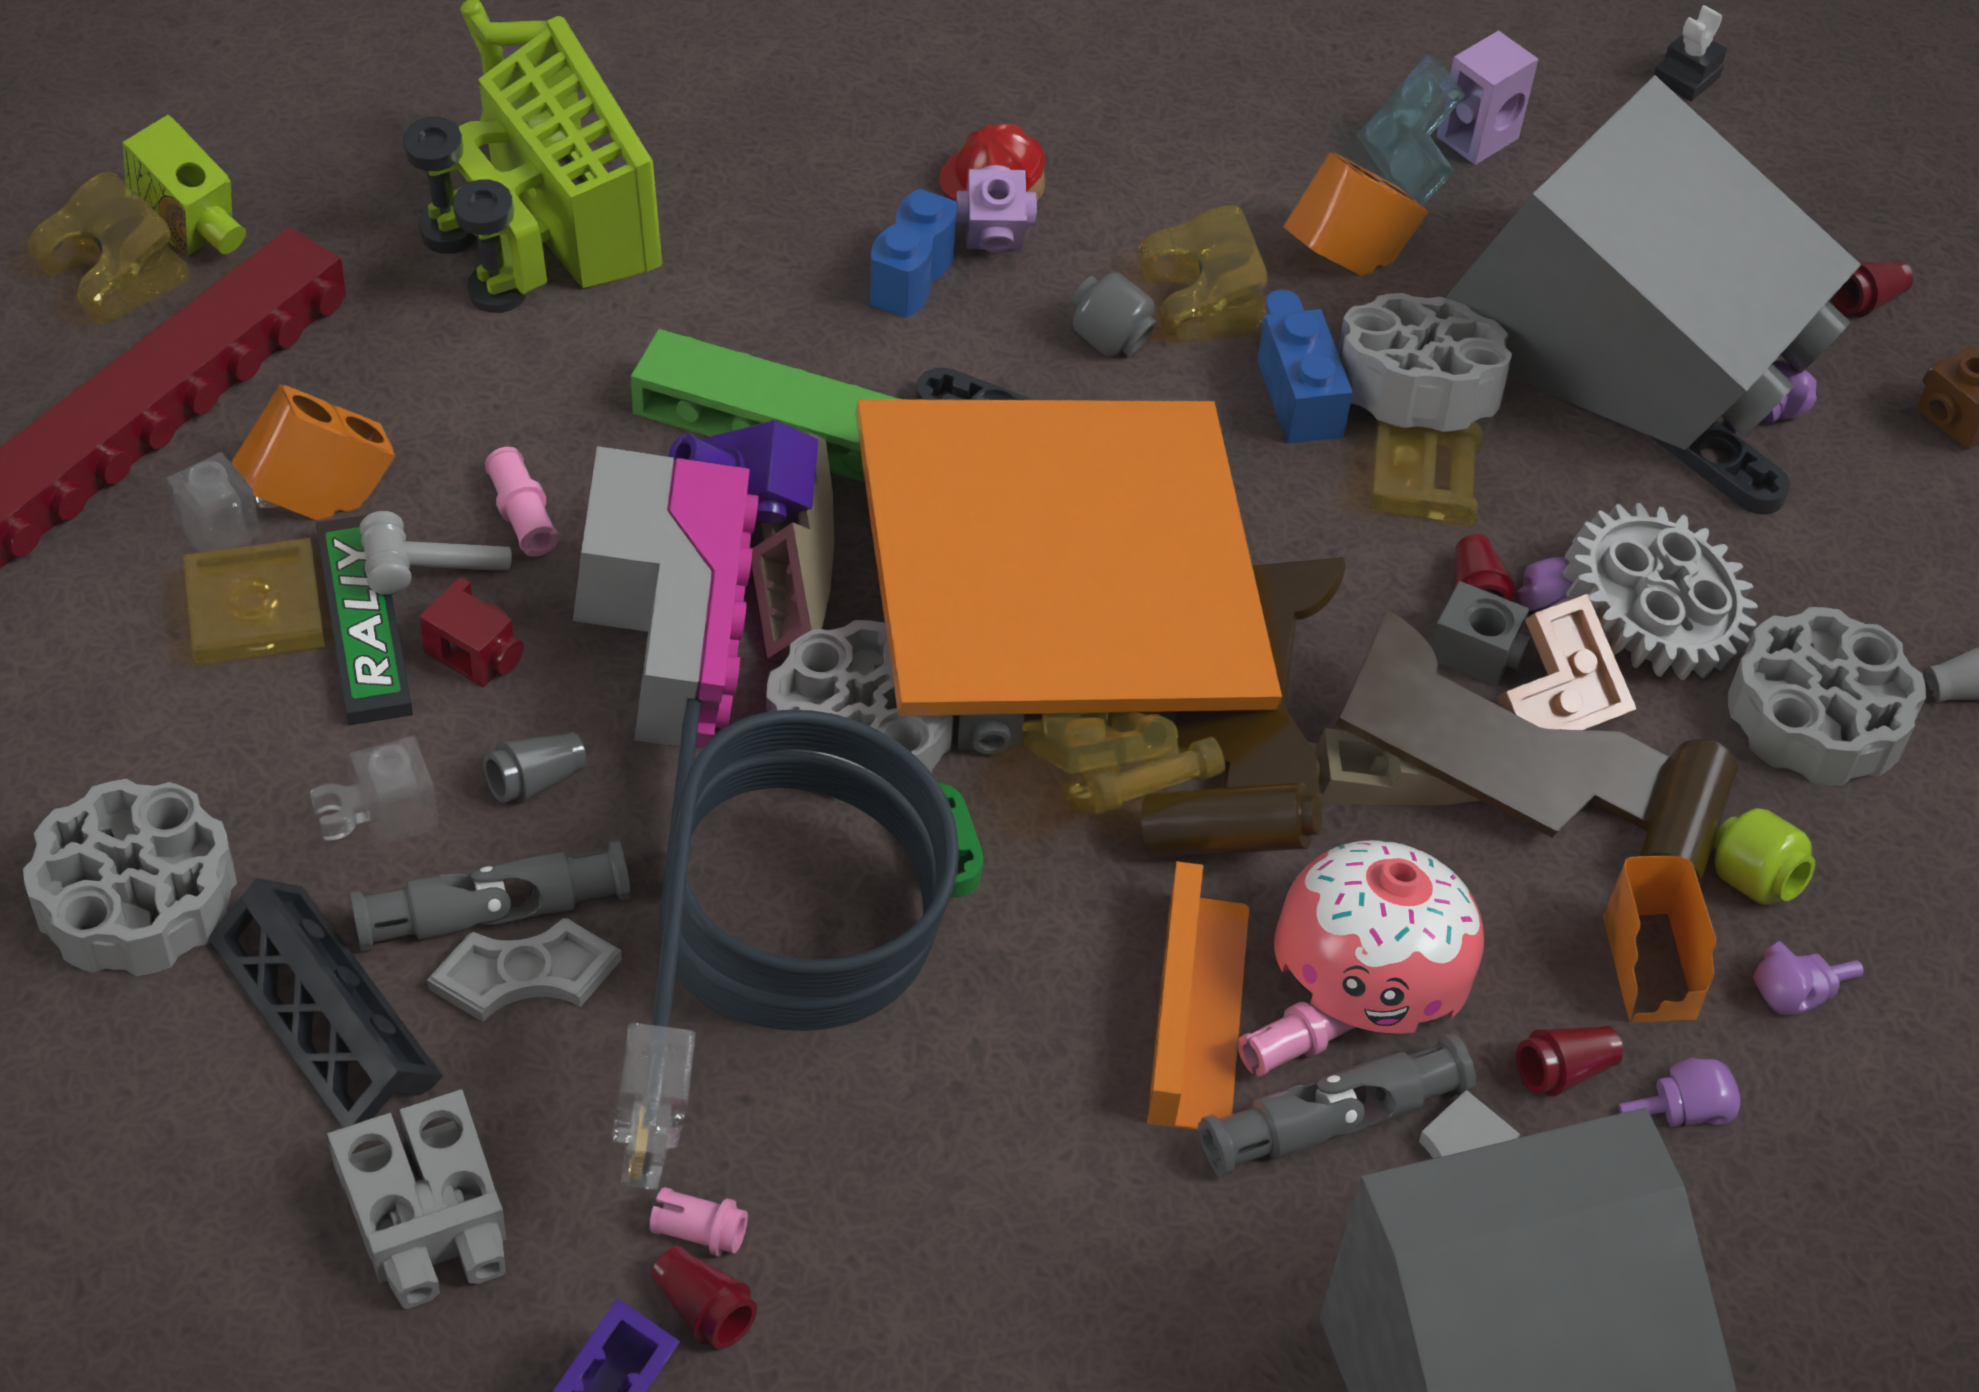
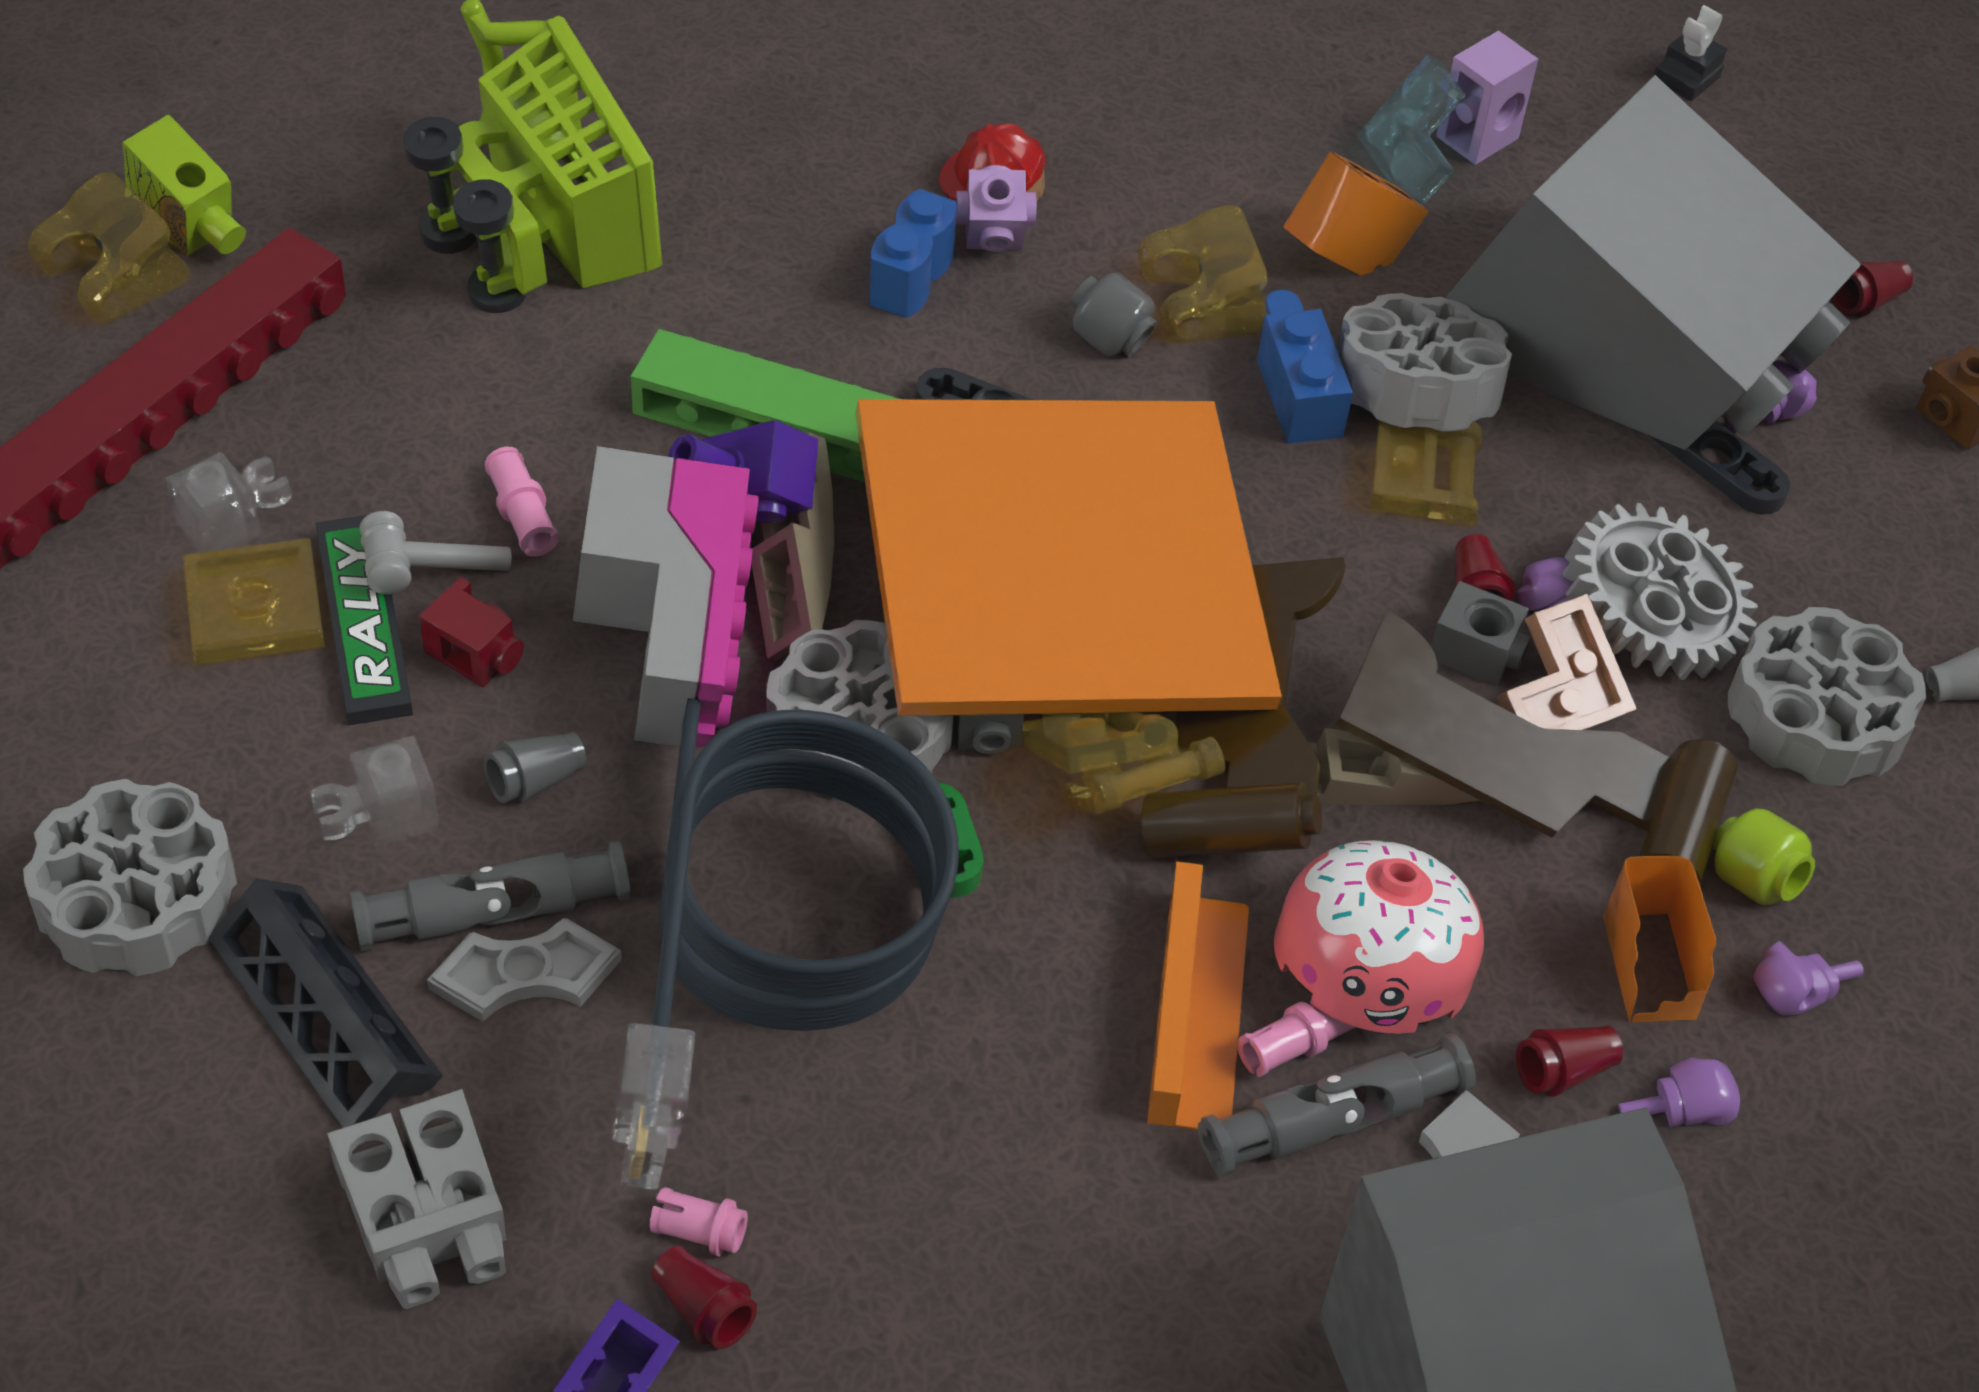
orange piece [232,384,395,520] -> none

